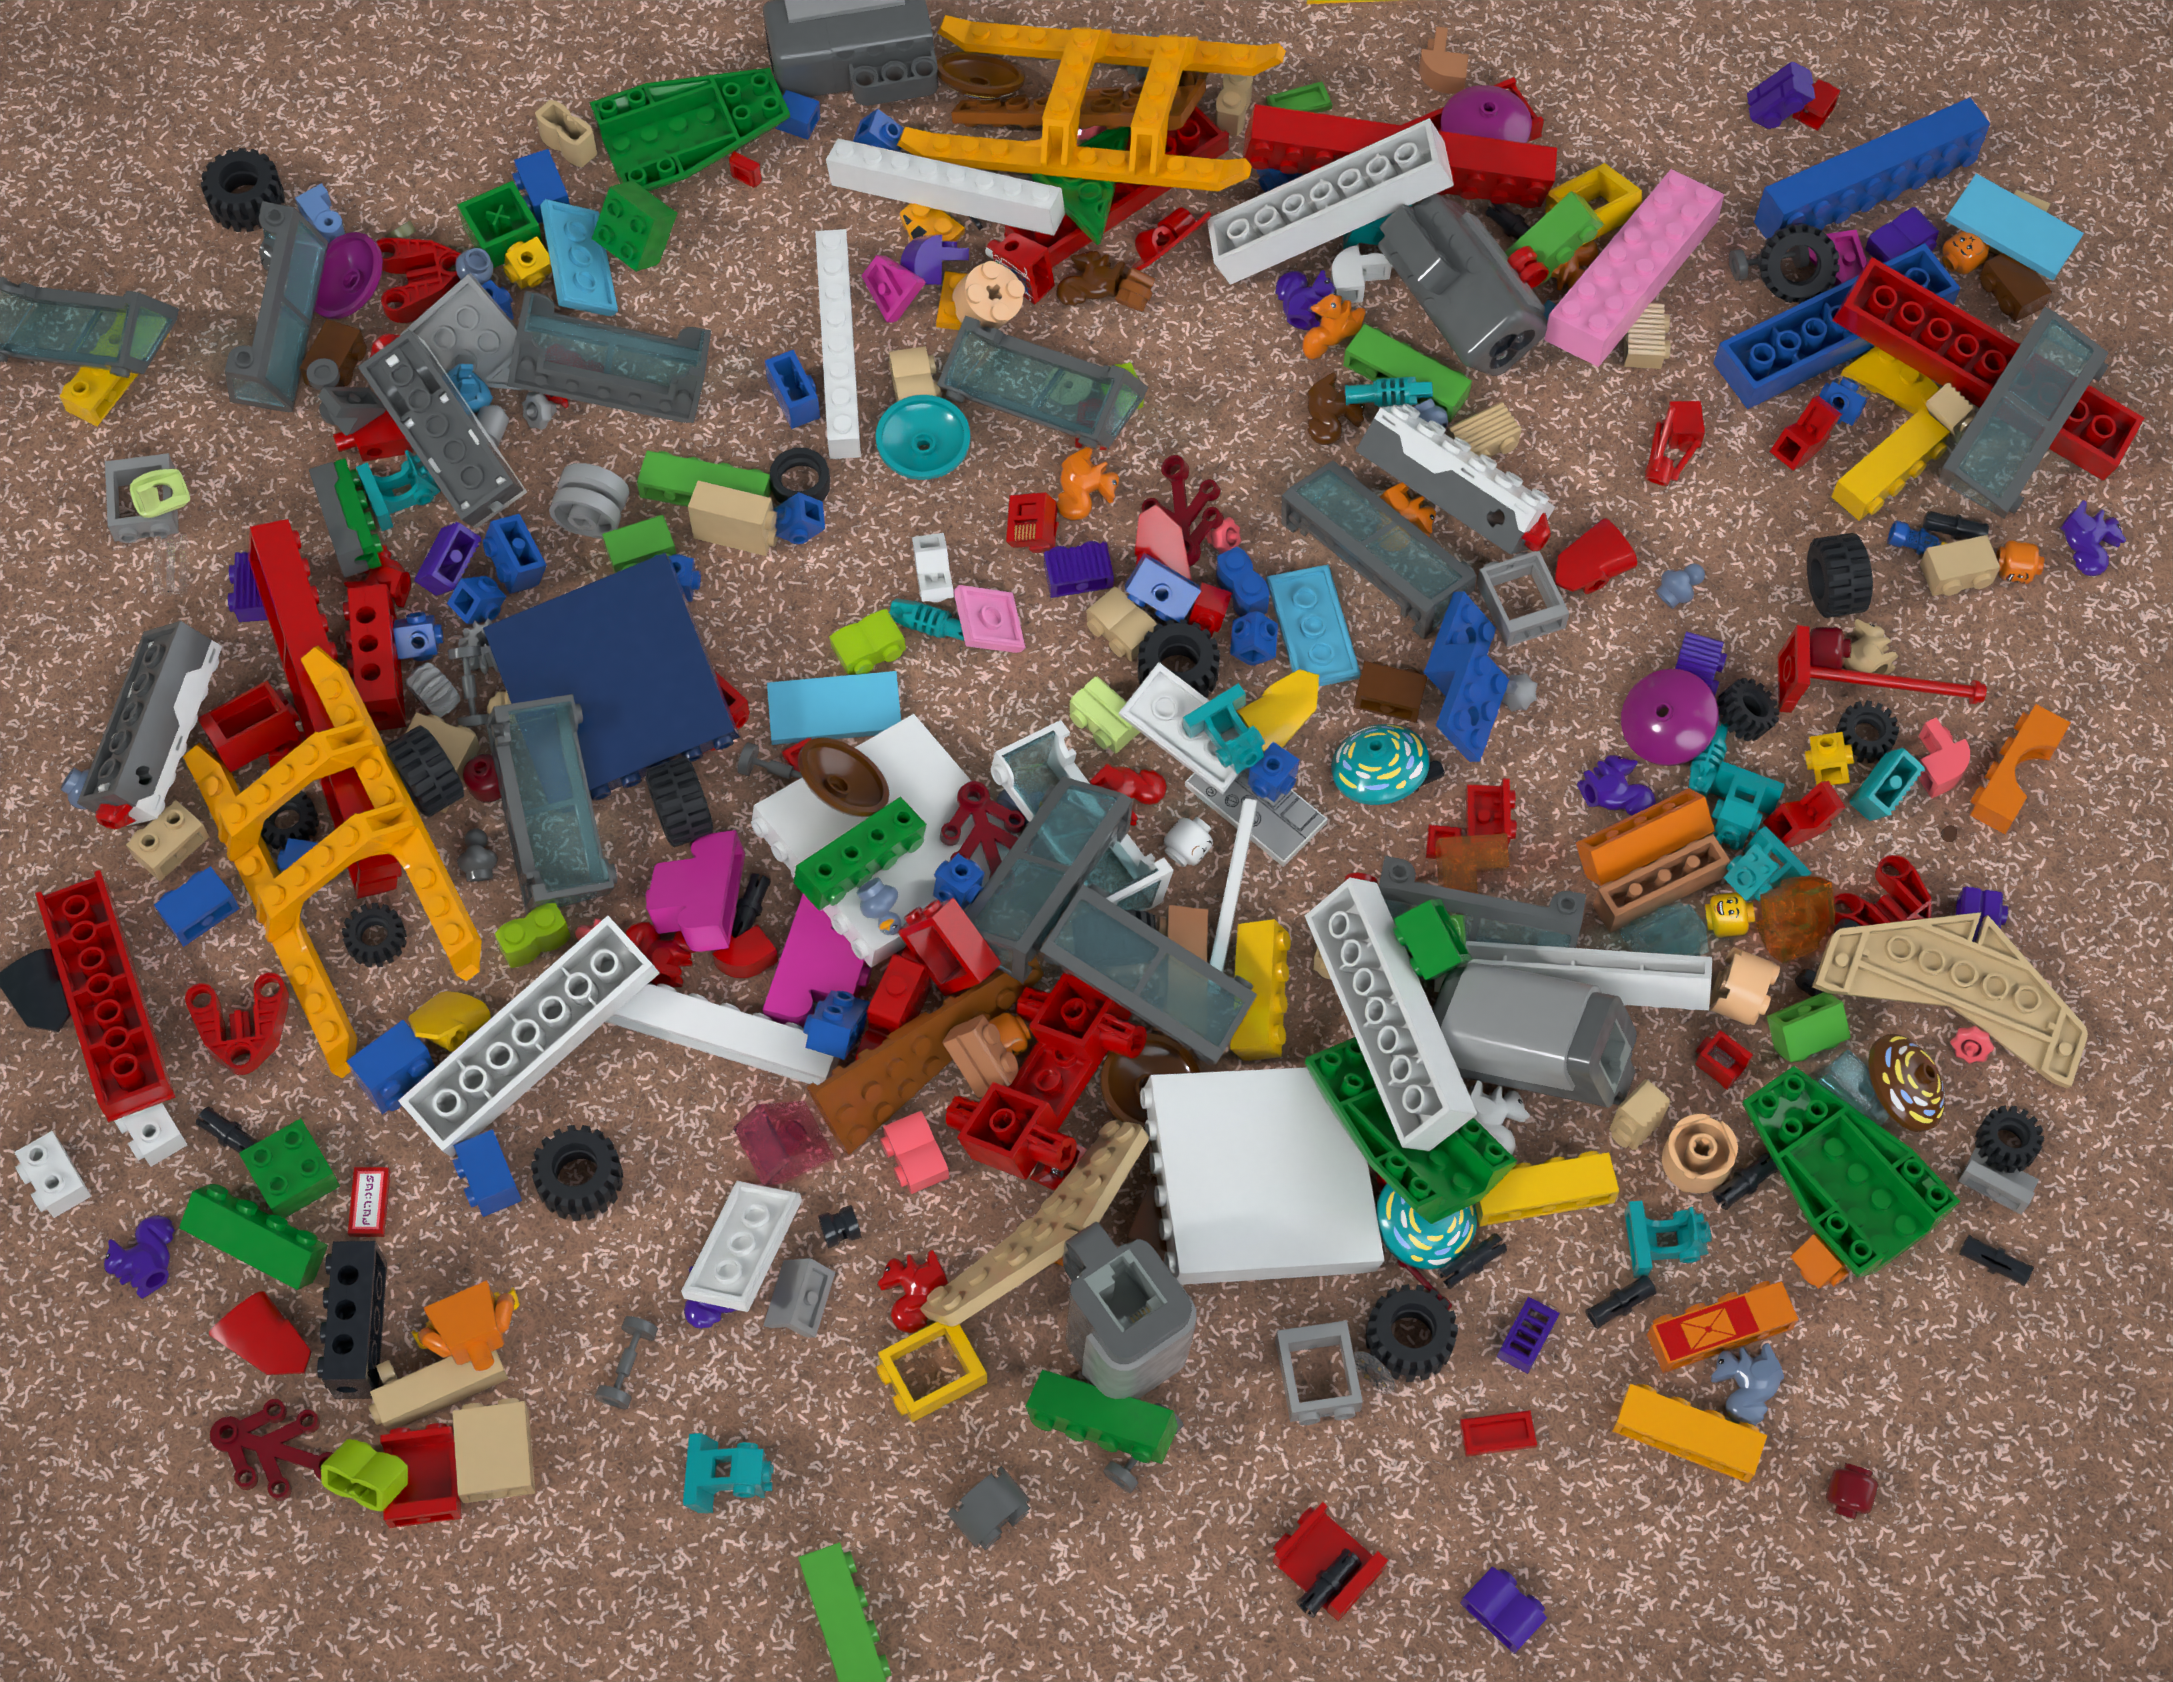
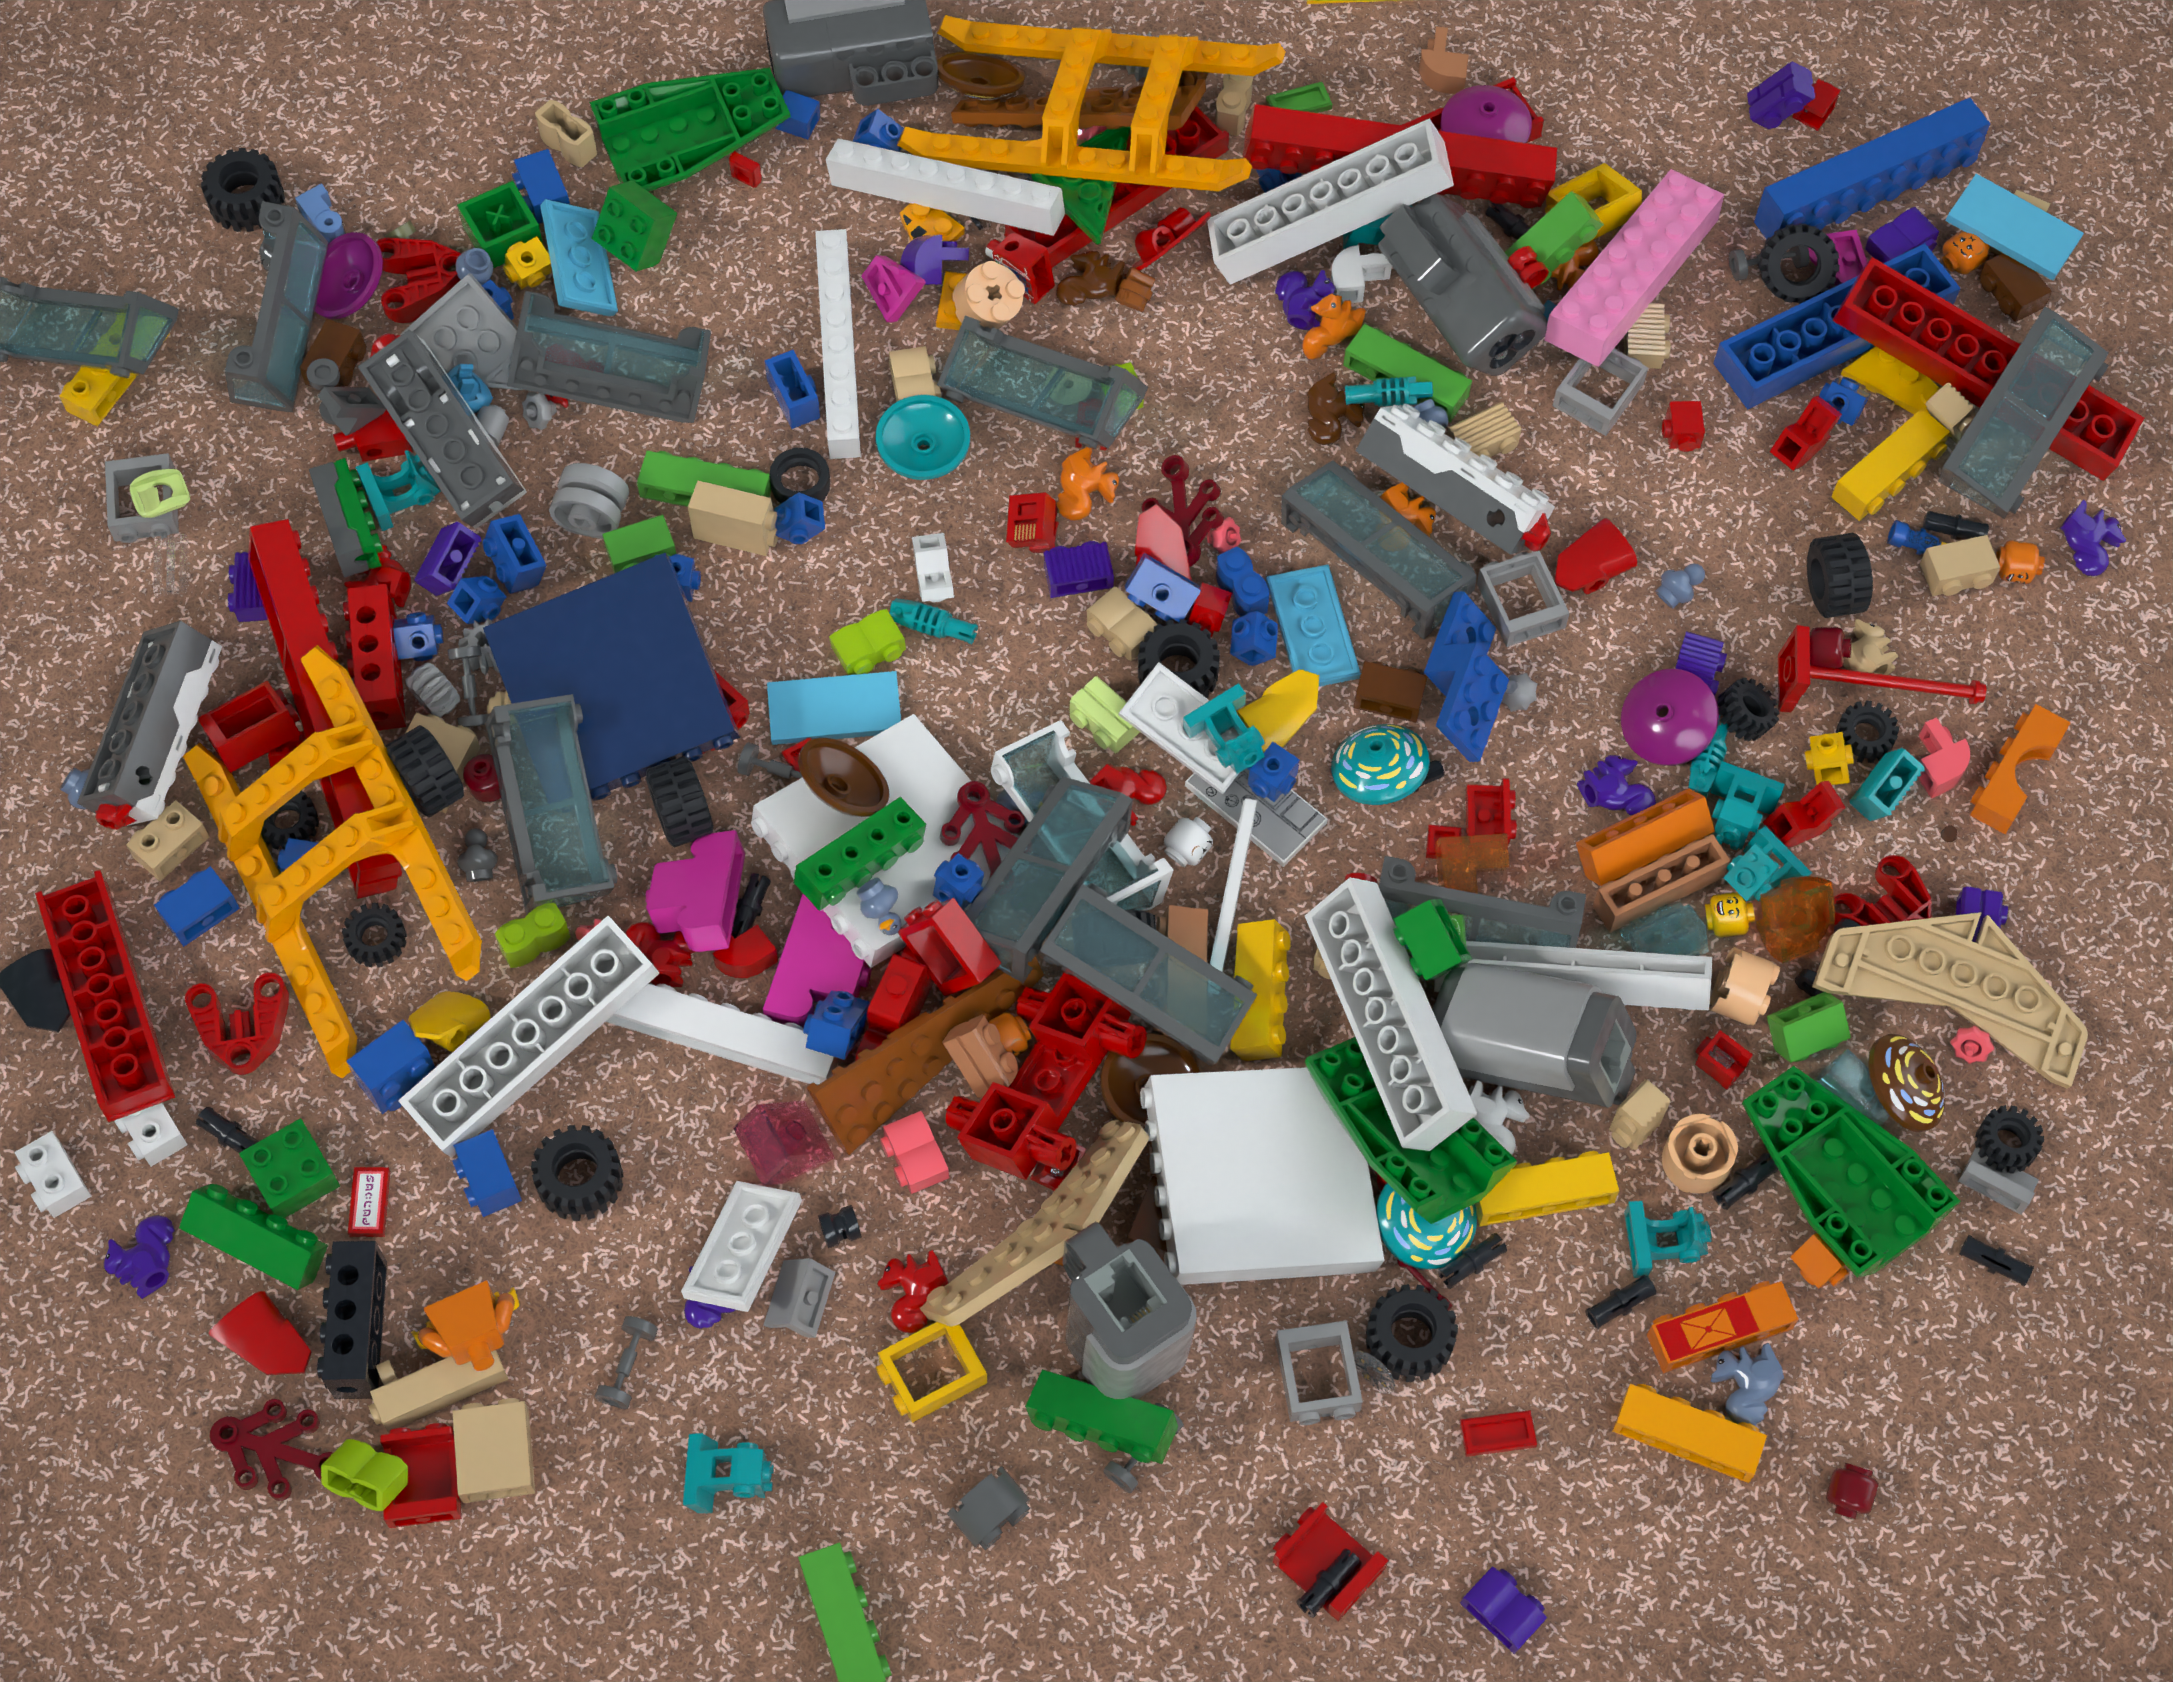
bright pink tile [953,585,1026,653] -> none
dark purple slope [1497,1297,1560,1374] -> none
red plant [1644,406,1701,487] -> none
none -> light grey window [1552,348,1648,436]

